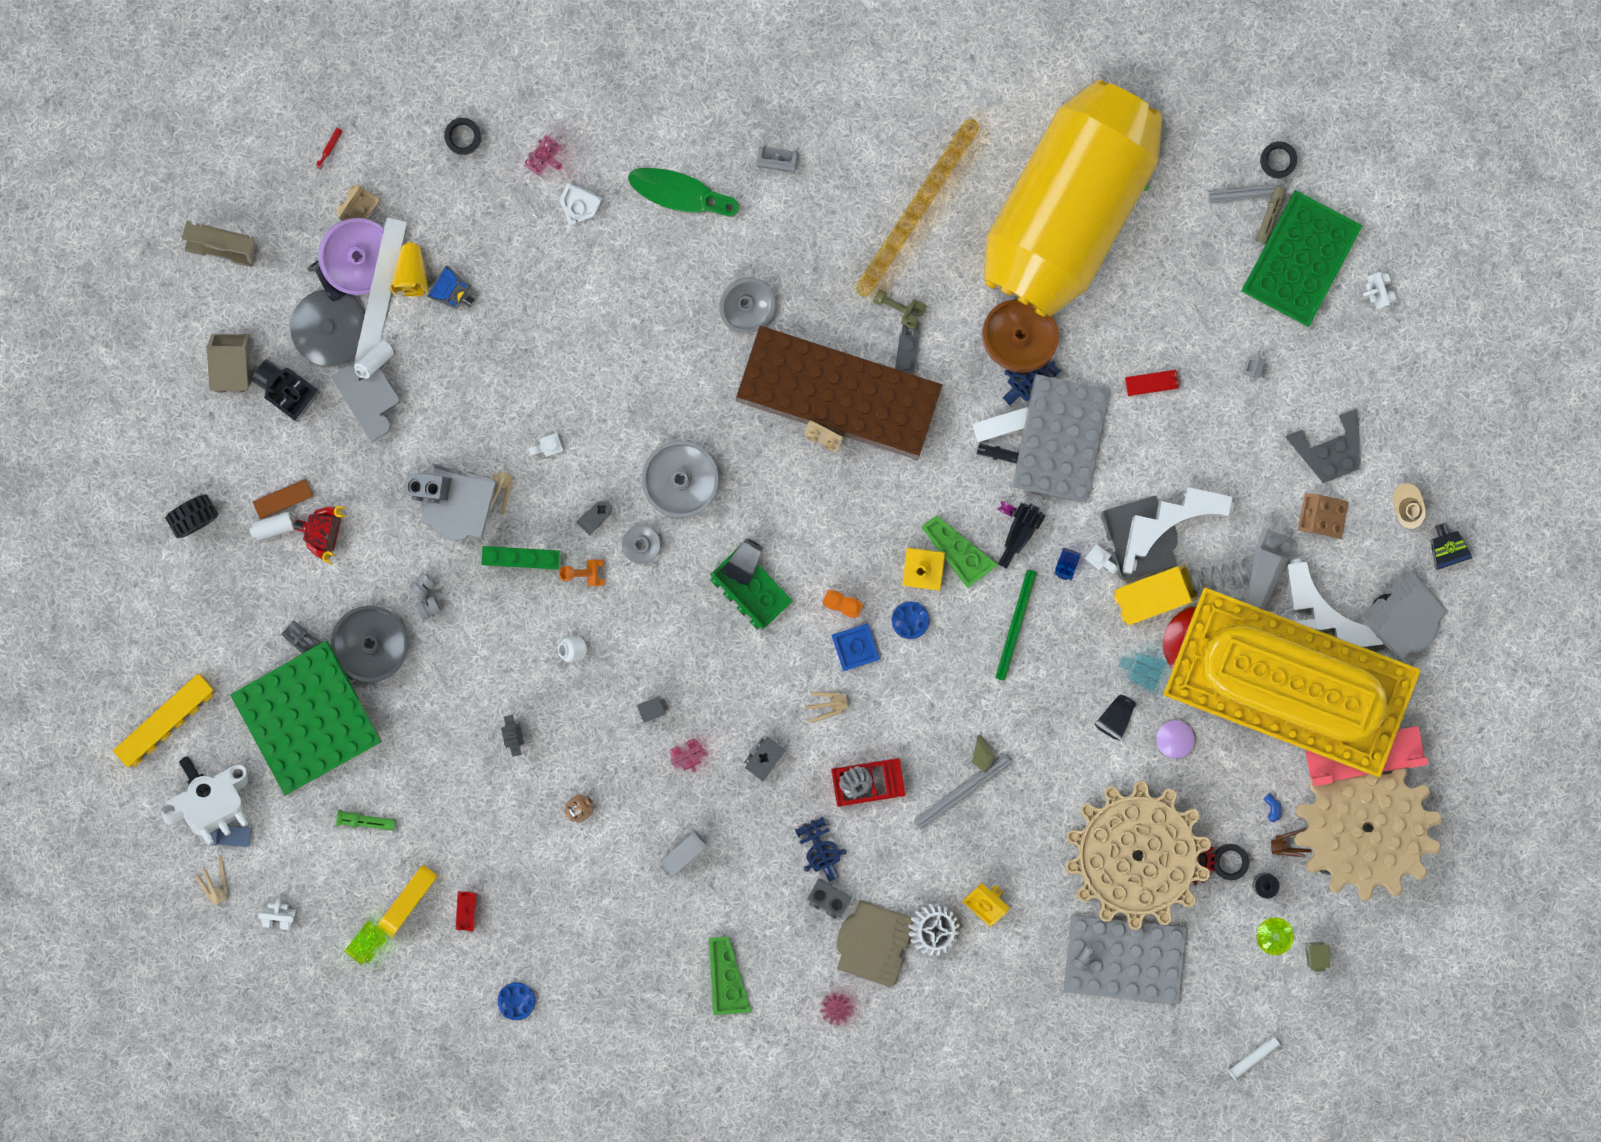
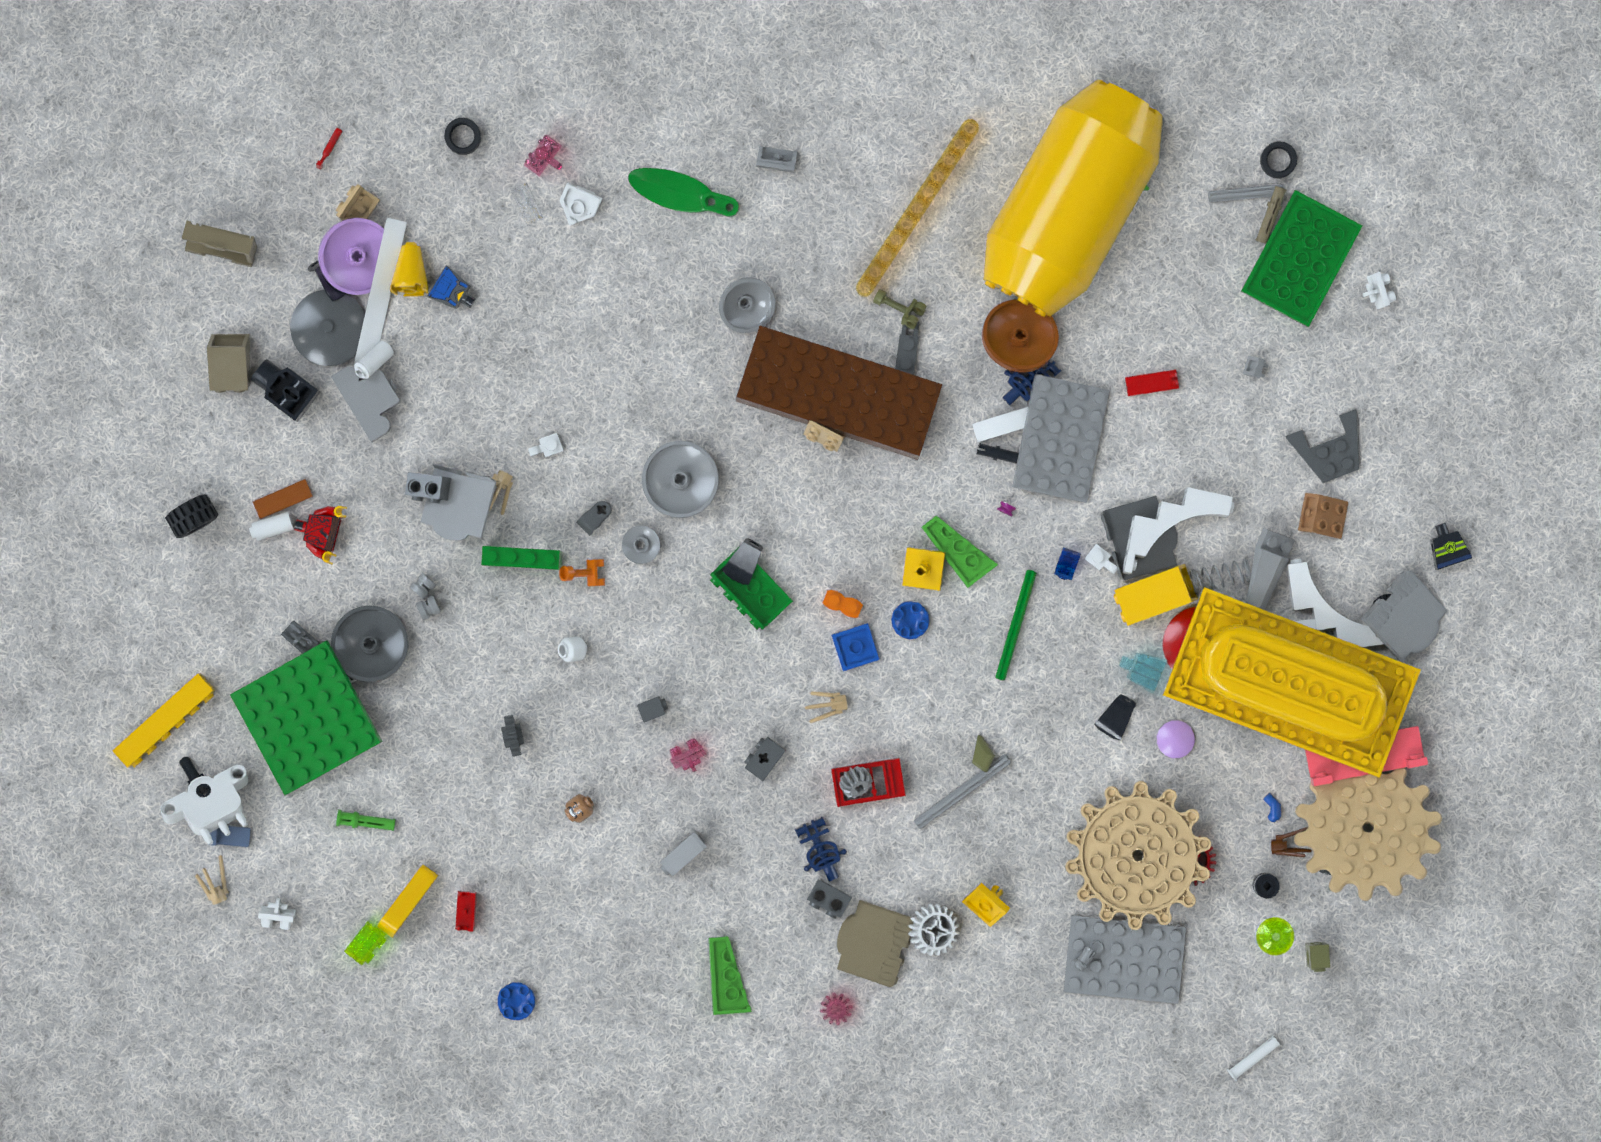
black piece [998,502,1046,569] -> none
black tyre [1212,844,1250,881] -> none
tan piece [1393,483,1426,529] -> none

